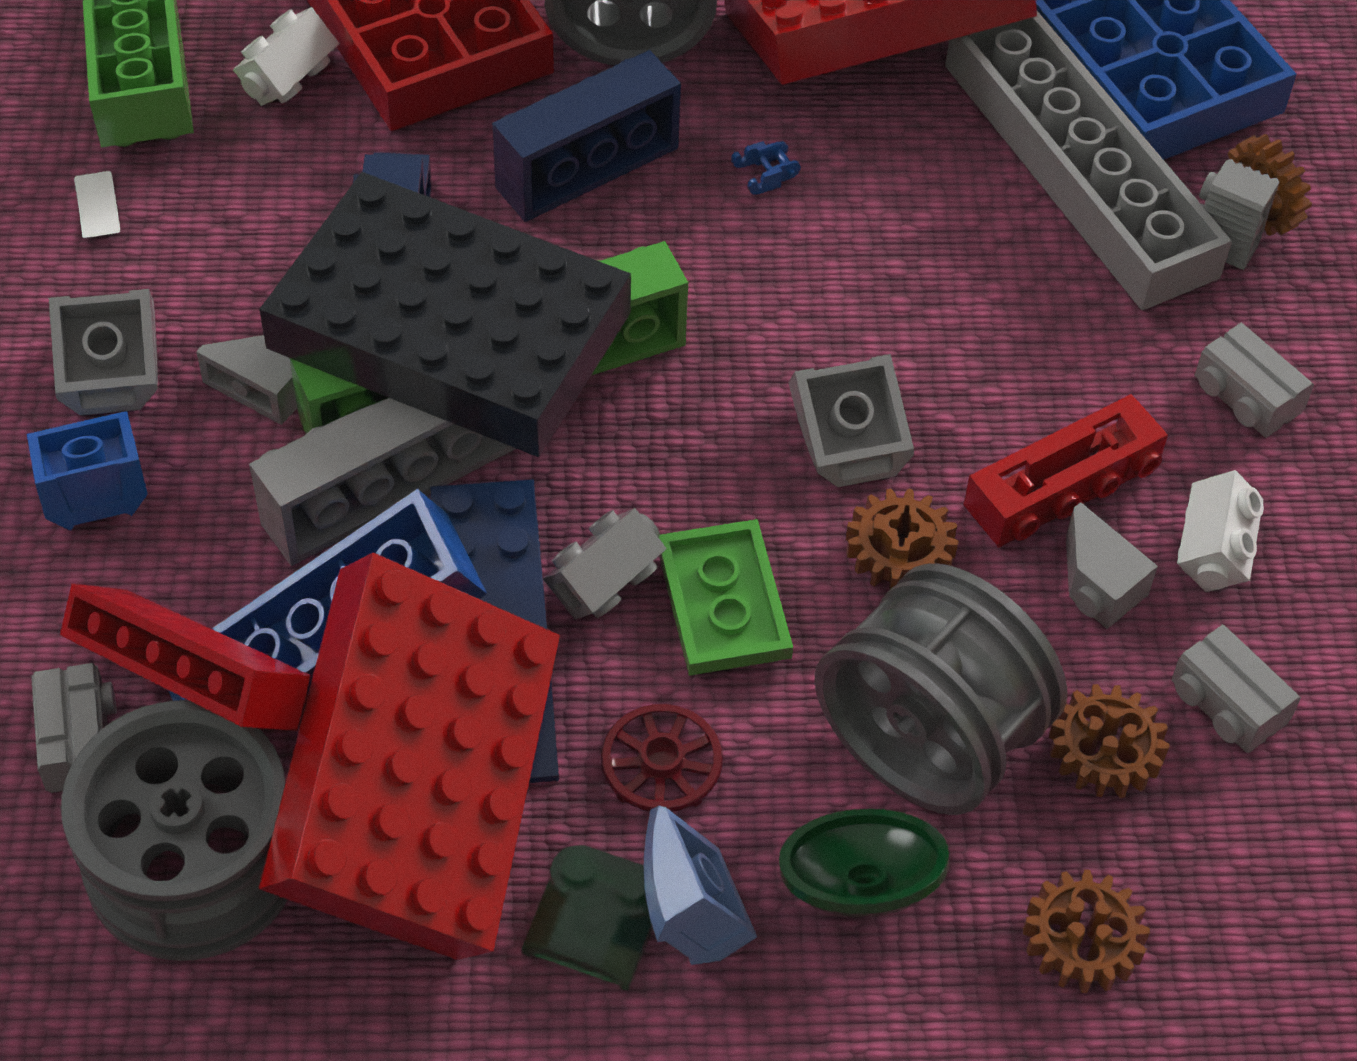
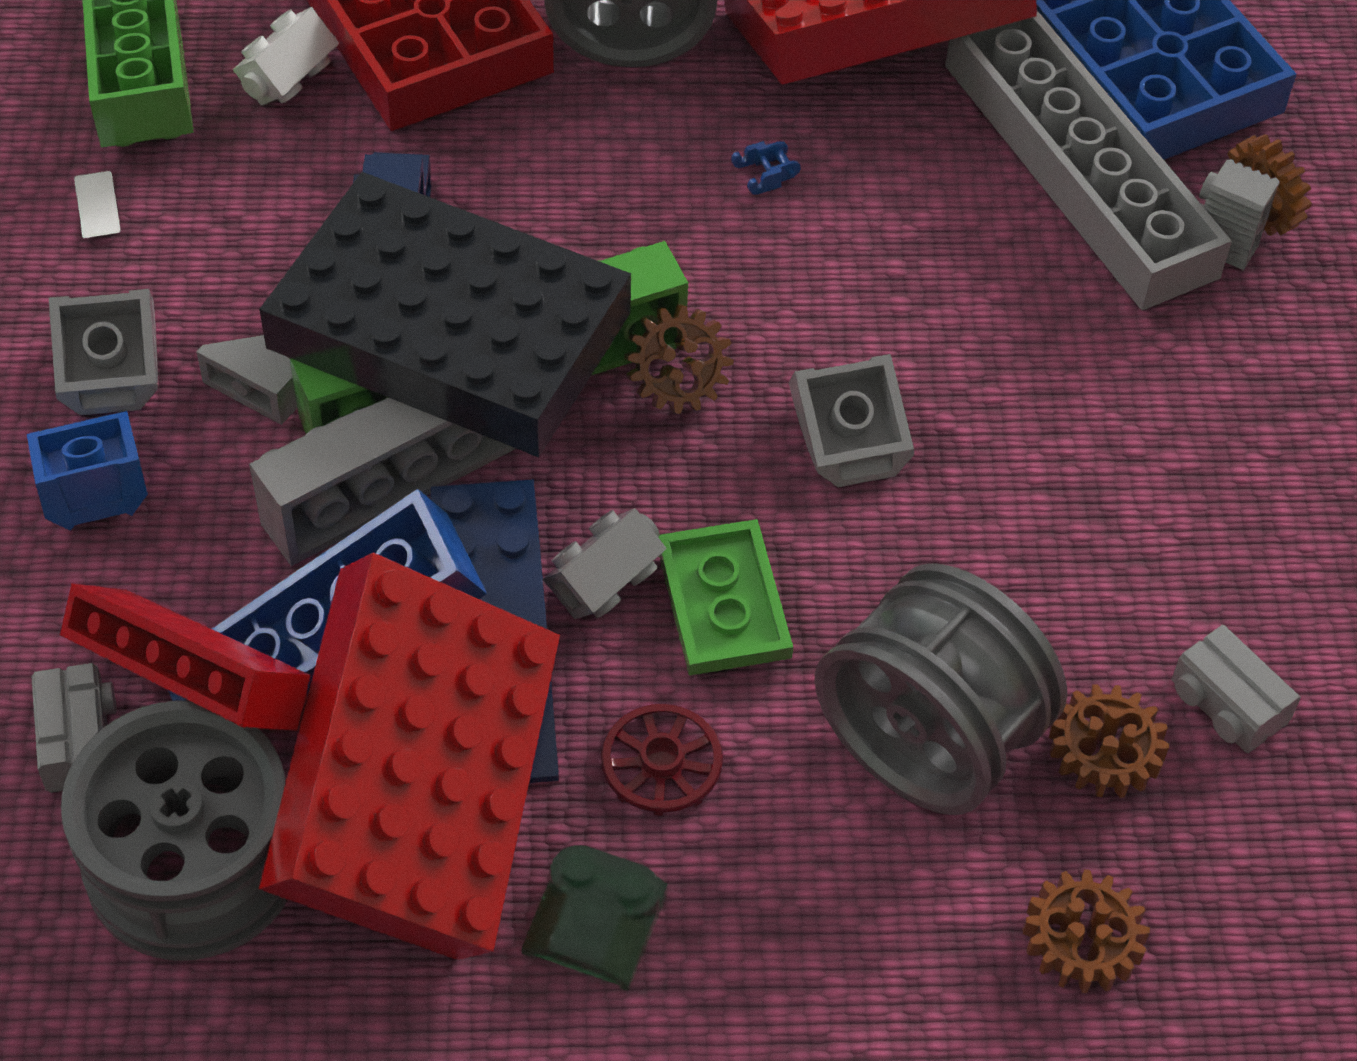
dark blue brick [492,50,681,222] -> none
medium blue slope [643,806,757,965] -> none
dark green dish [779,809,949,917] -> none
dark orange gear [845,488,958,589] -> none
red brick [963,394,1168,548] -> none
light grey slope [1066,502,1158,629] -> none
white brick [1177,470,1264,592] -> none
light grey brick [1194,322,1314,438] -> none
none -> dark orange gear [624,305,734,414]

